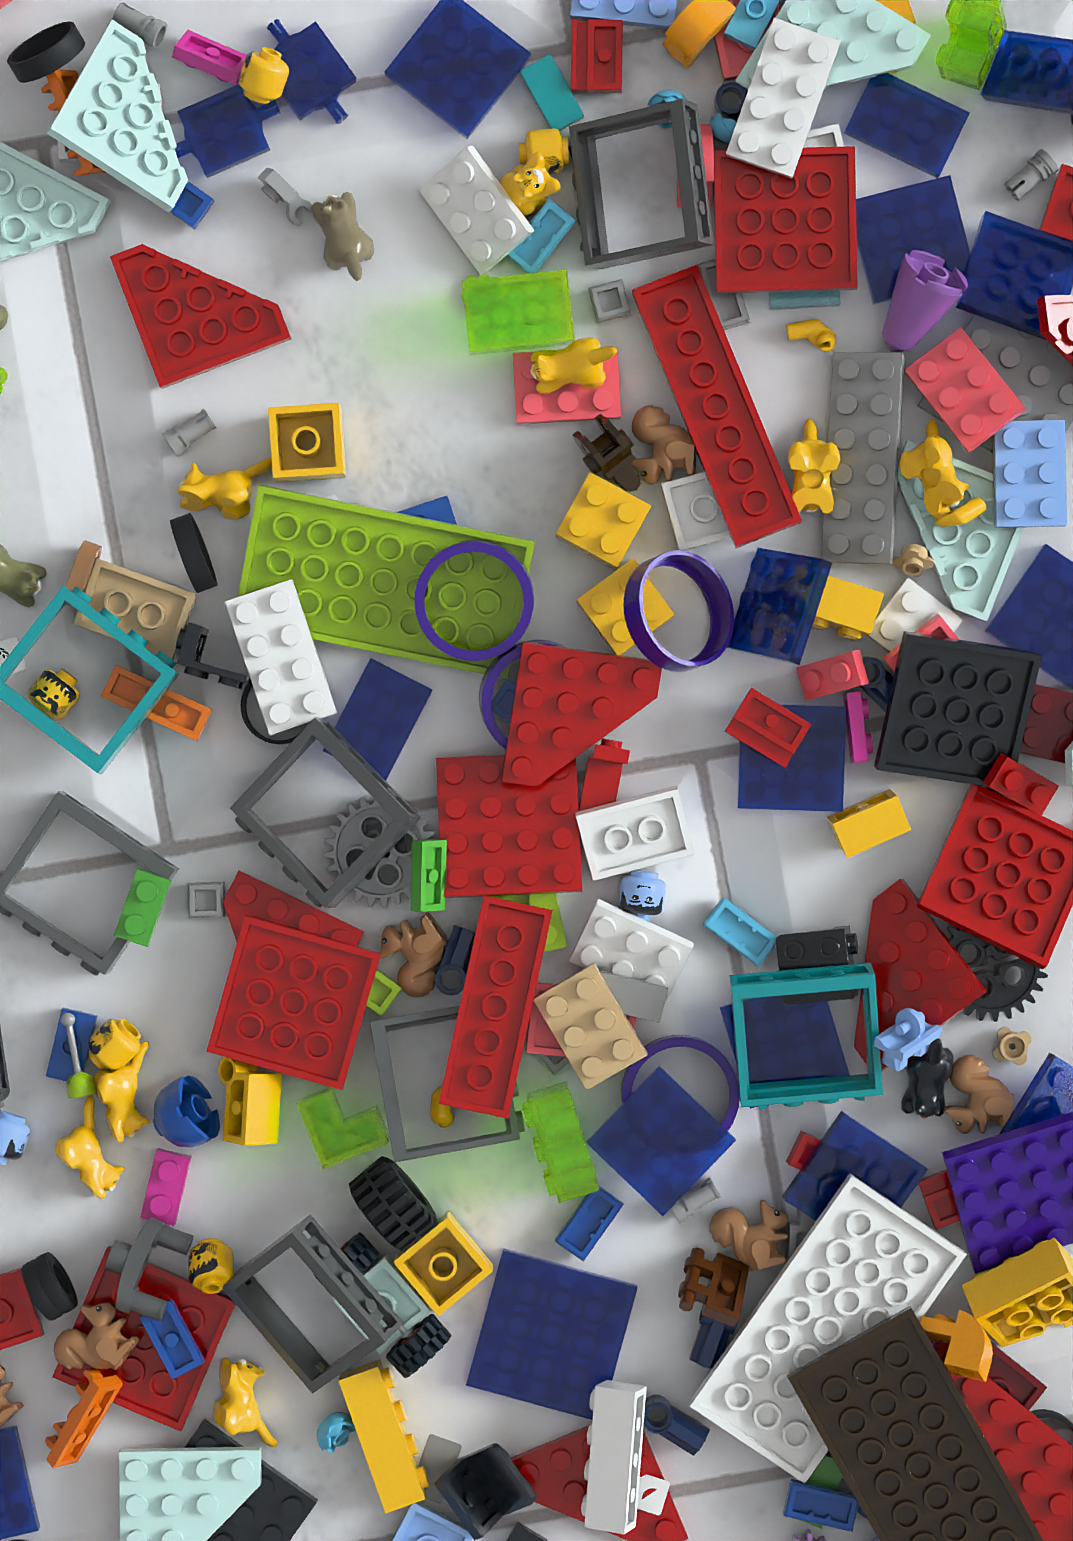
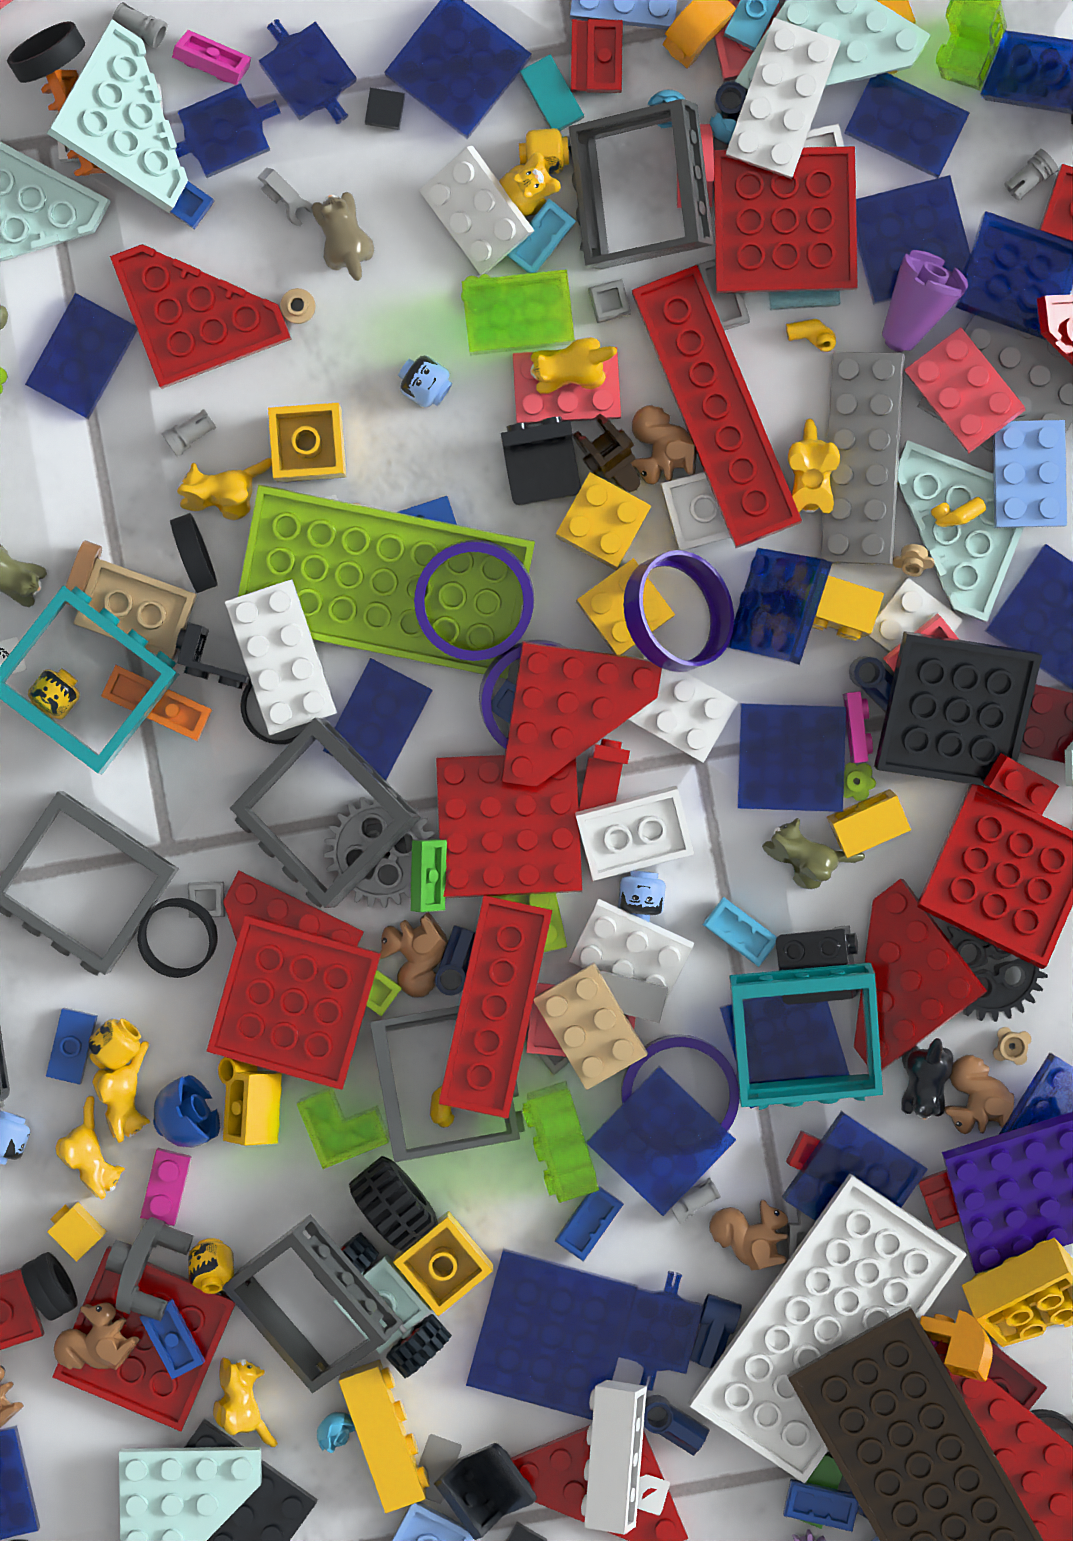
orange plate [45,1368,123,1468] -> none
hinge [61,1013,97,1099] -> none
bright green plate [114,868,172,947] -> none
yellow head [238,47,289,104] -> none
reddish brown plate [678,1248,750,1327] -> none
red plate [724,688,812,768] -> none
coral plate [796,649,869,701] -> none
light blue hips [874,1008,942,1071] -> none
yellow animal [899,419,969,515] -> none
none -> clear blue plate [25,293,138,420]
none -> yellow brick [47,1202,107,1262]
none -> black tyre [137,898,218,978]
none -> tan plate [280,288,316,324]
none -> black tile [365,87,405,130]
none -> light blue head [398,355,452,408]
none -> black bracket [501,416,581,505]
none -> clear blue plate [618,1271,703,1391]
none -> white plate [628,656,738,763]
none -> olive animal [762,818,865,889]
none -> lime plant [835,762,876,801]

